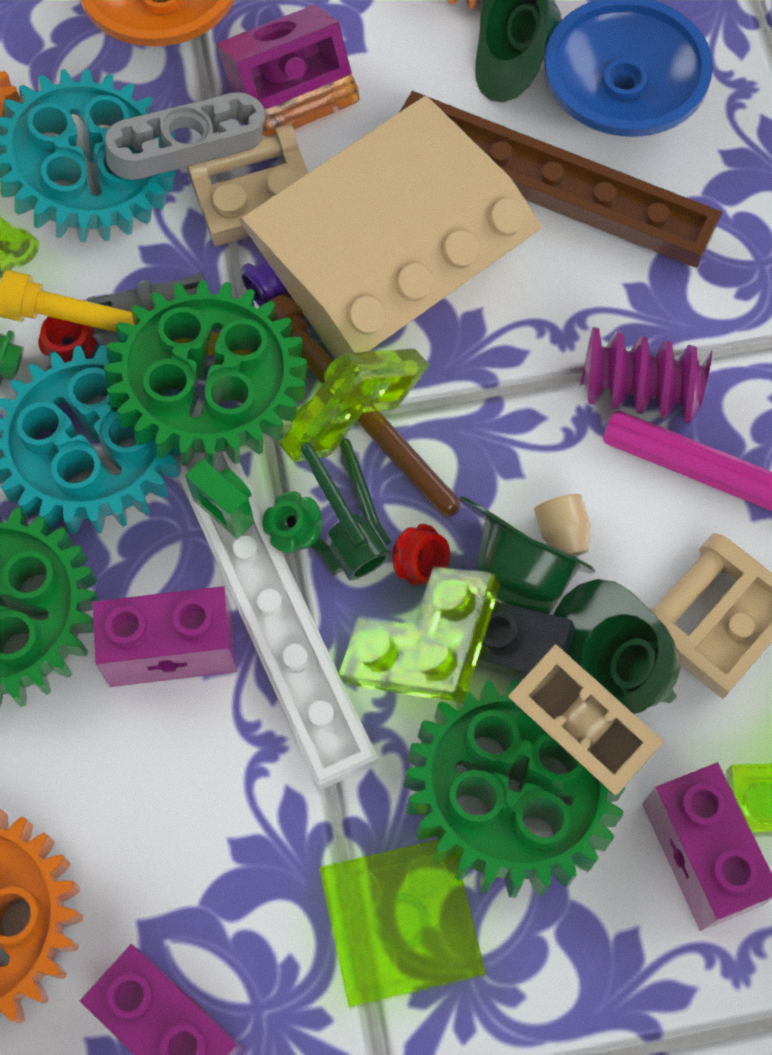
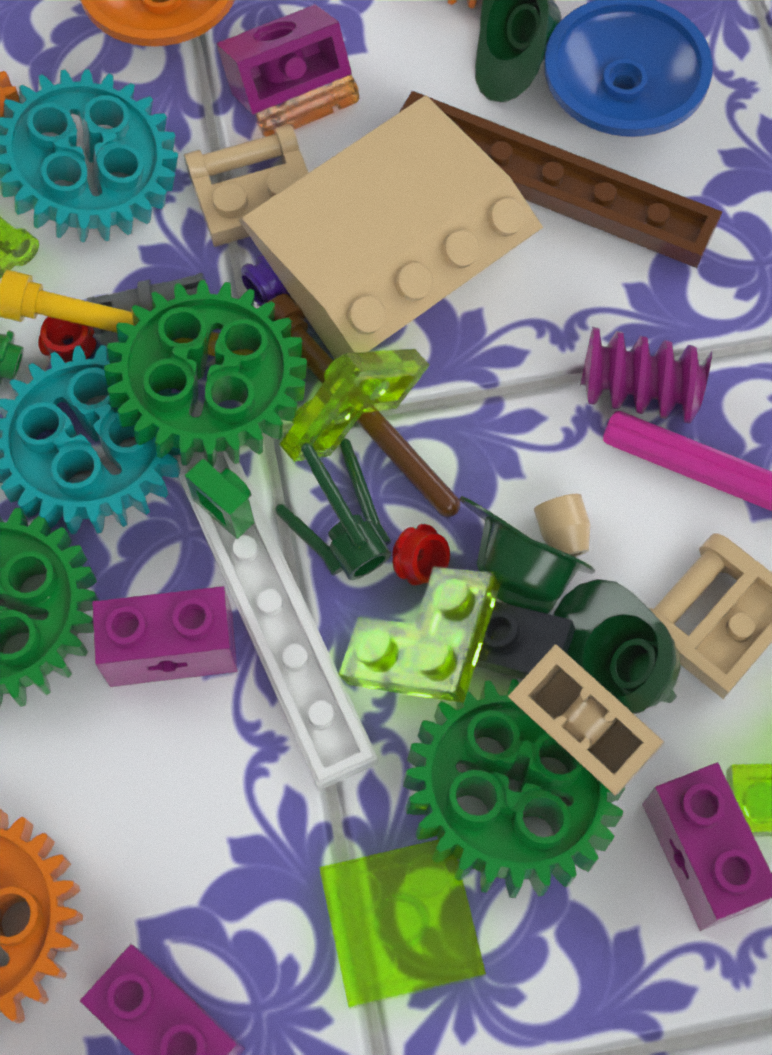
light grey beam [105,92,265,179] -> none
green plate [262,491,323,553] -> none

